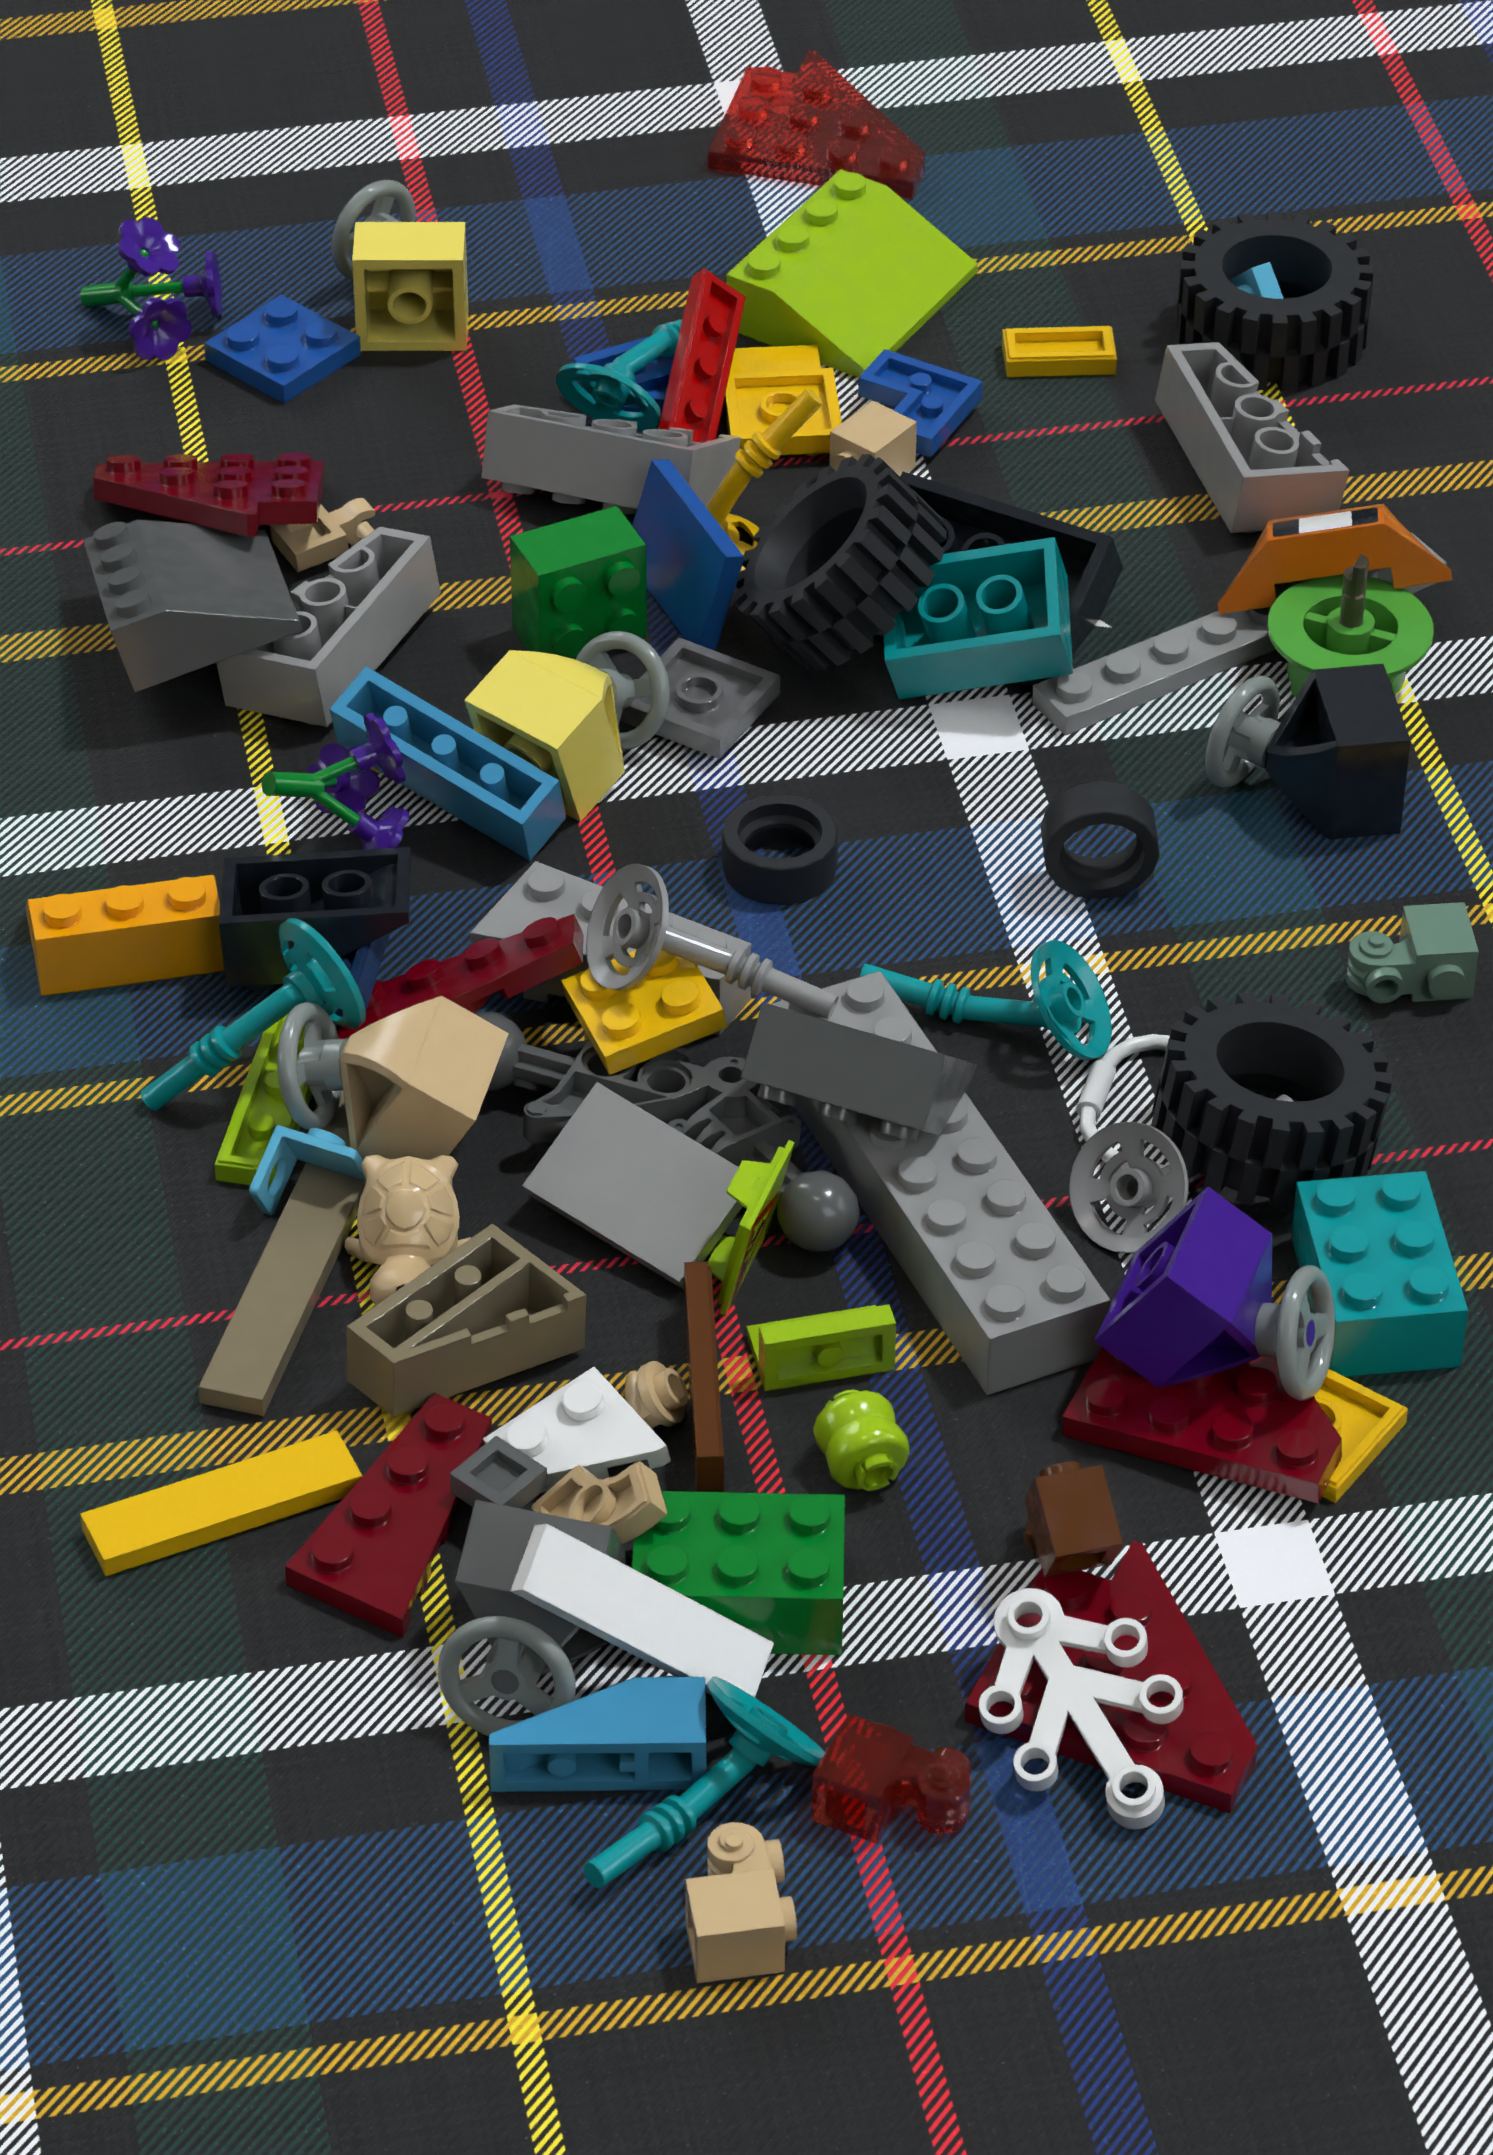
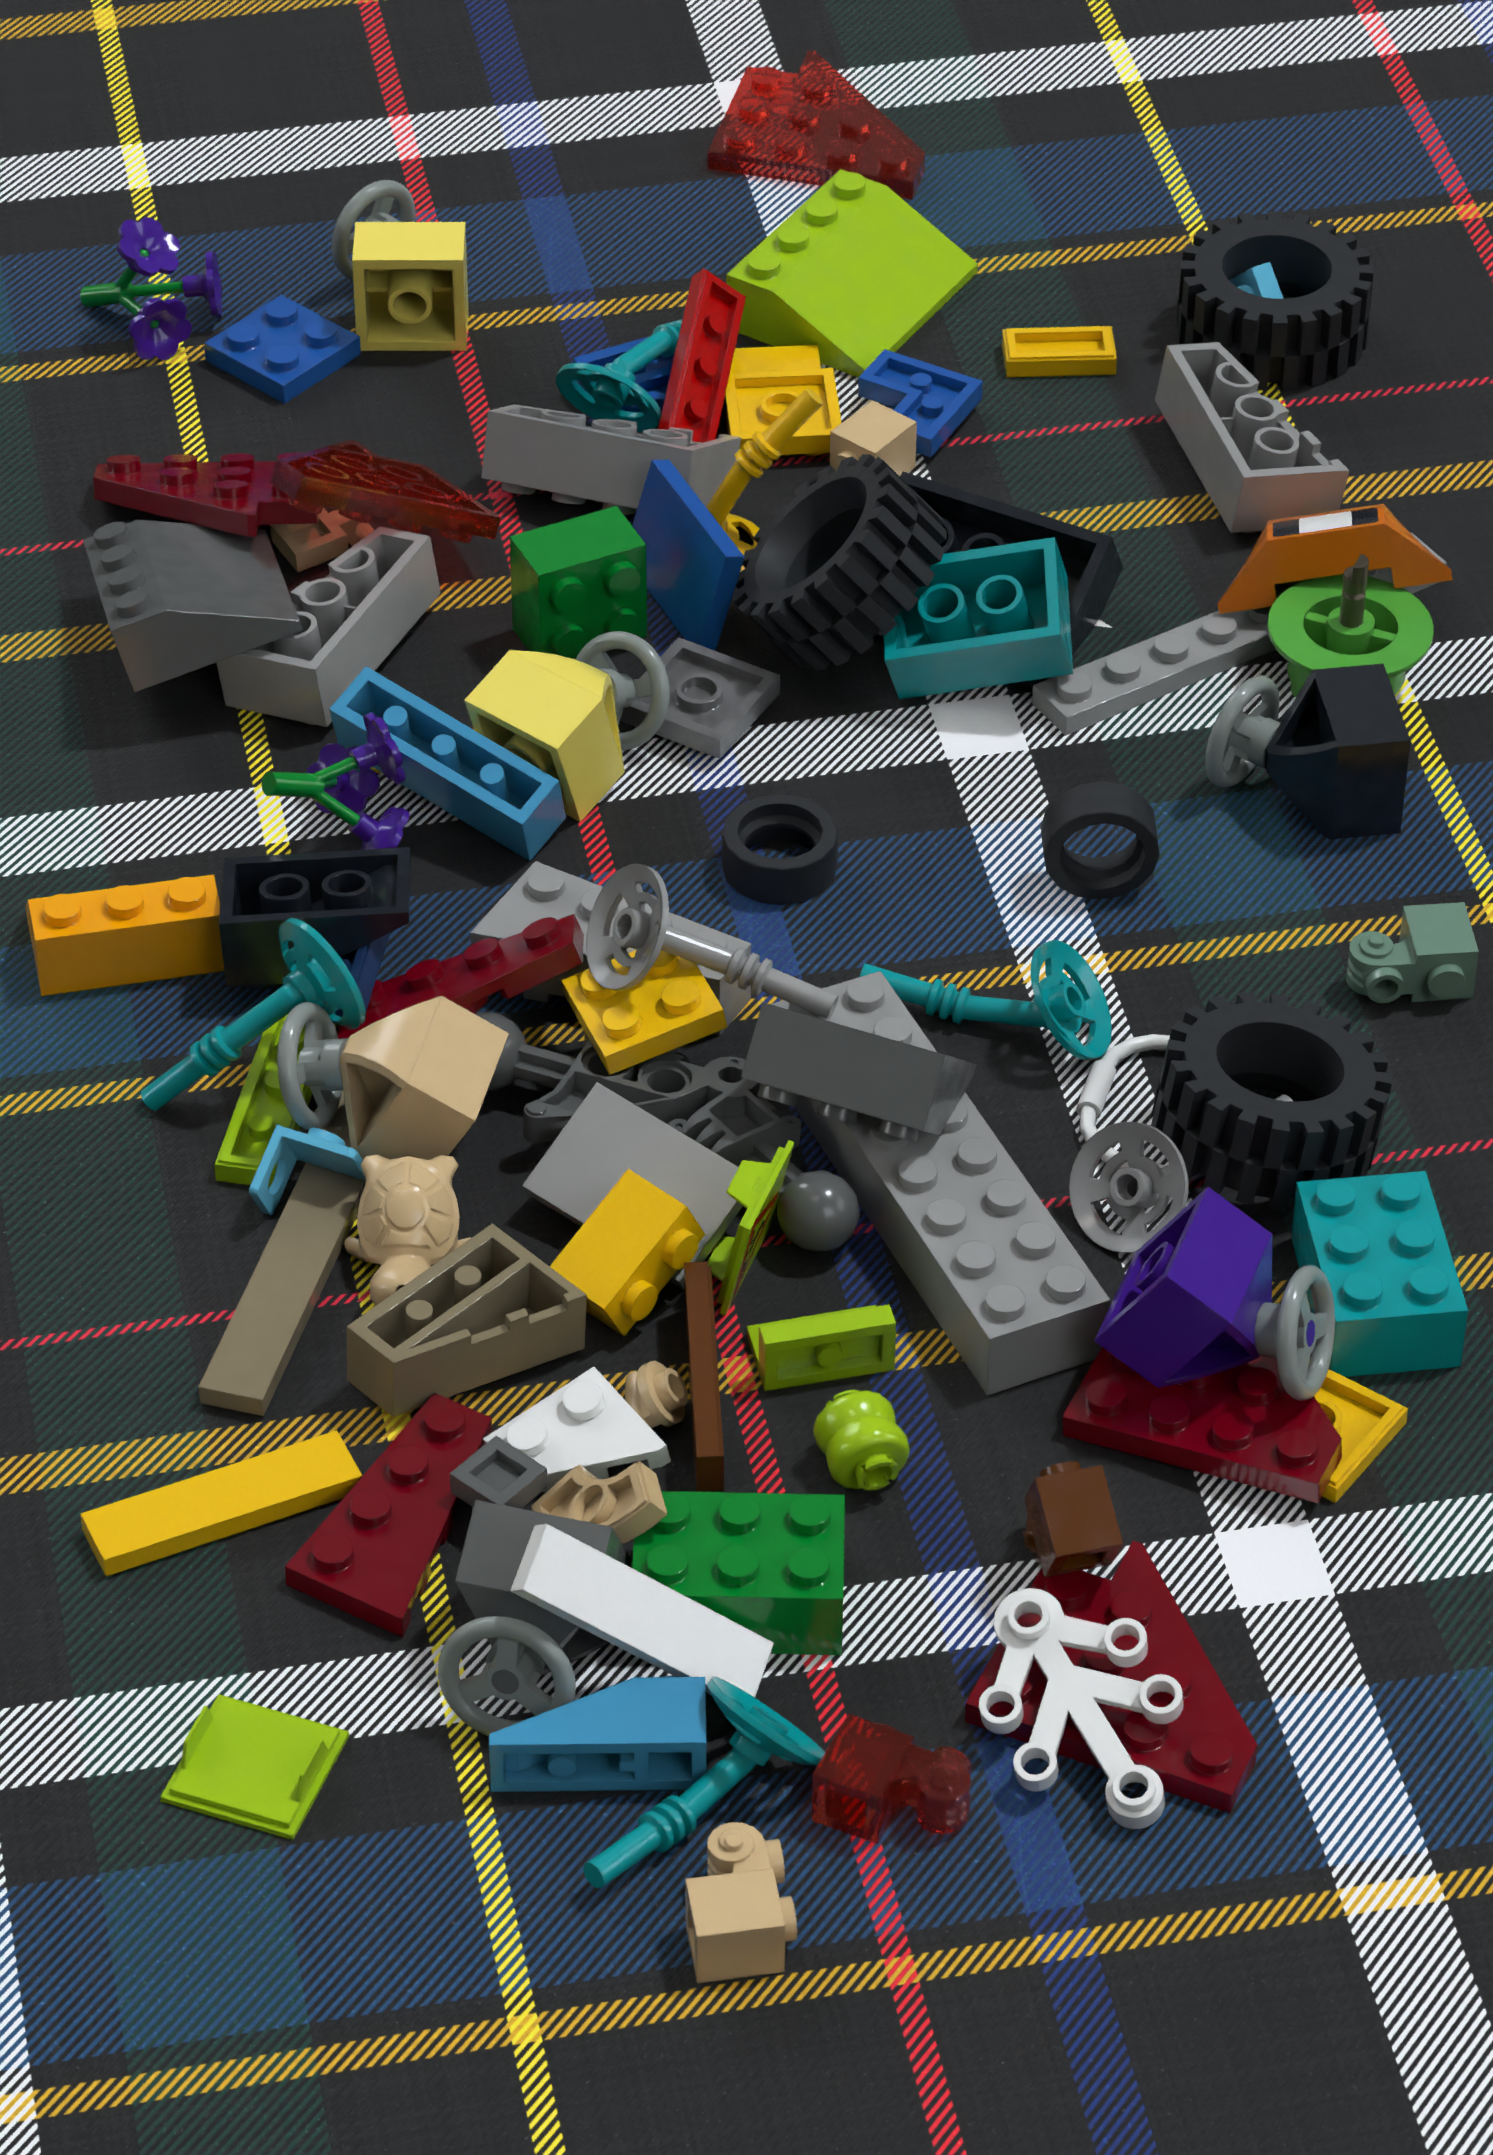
none -> lime piece [160,1694,349,1840]
none -> clear red wing [270,440,501,543]
none -> yellow brick [549,1168,706,1336]

